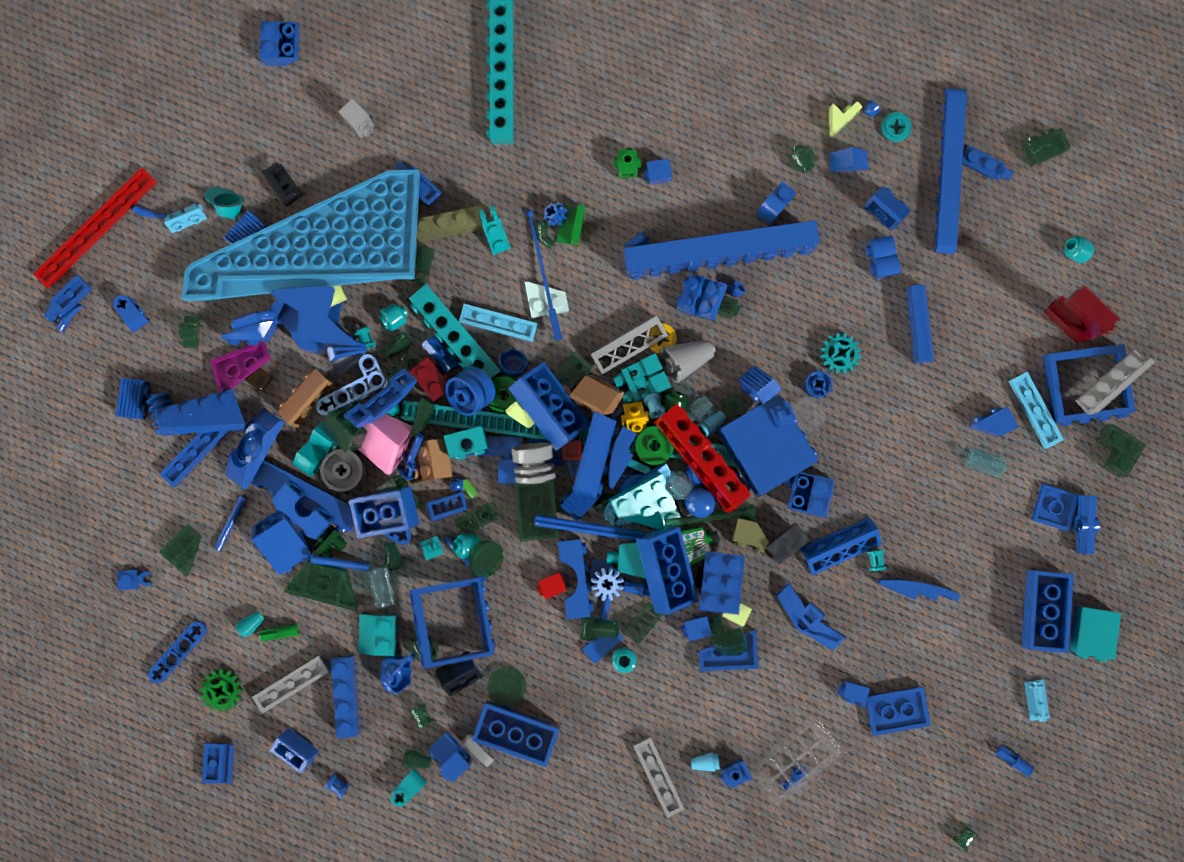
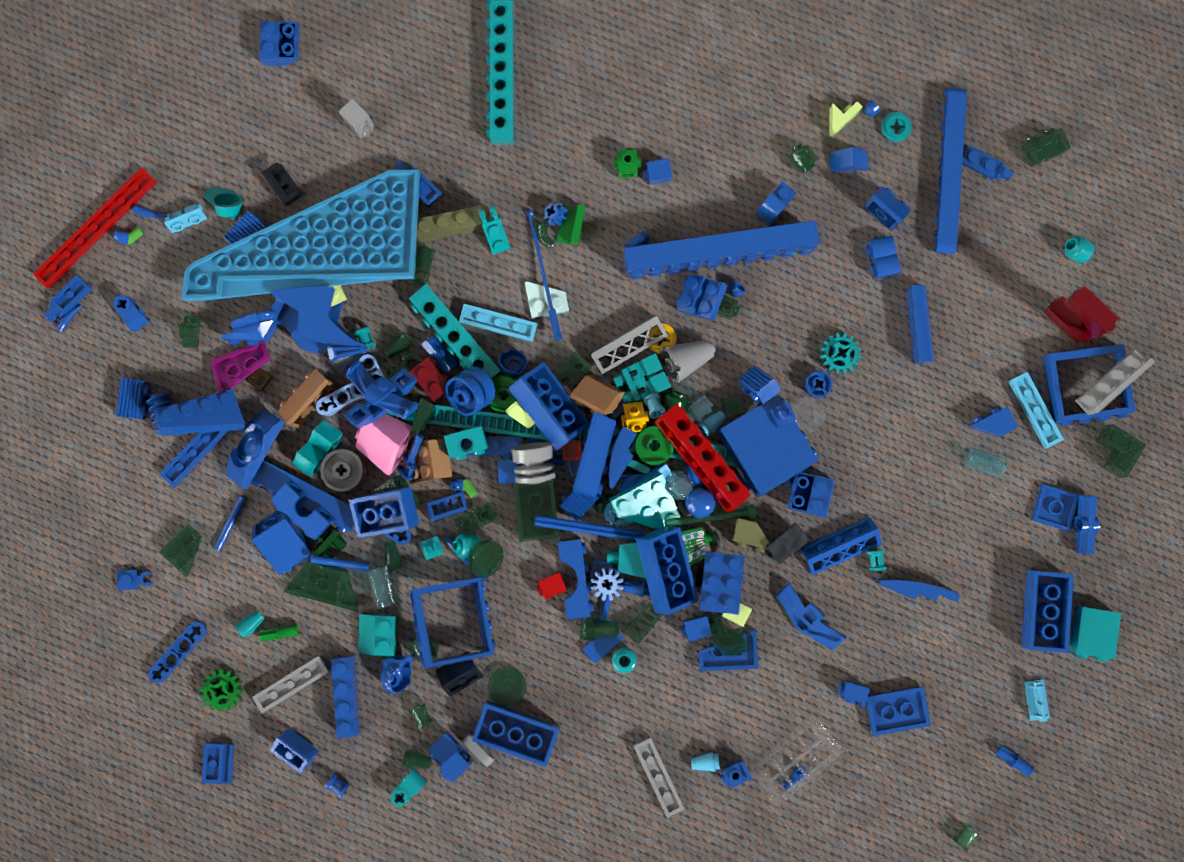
clear green brick [321,401,368,454] -> none
teal head [378,303,408,331] -> none
none -> arm [113,227,144,245]
none -> blue plate [346,360,419,419]

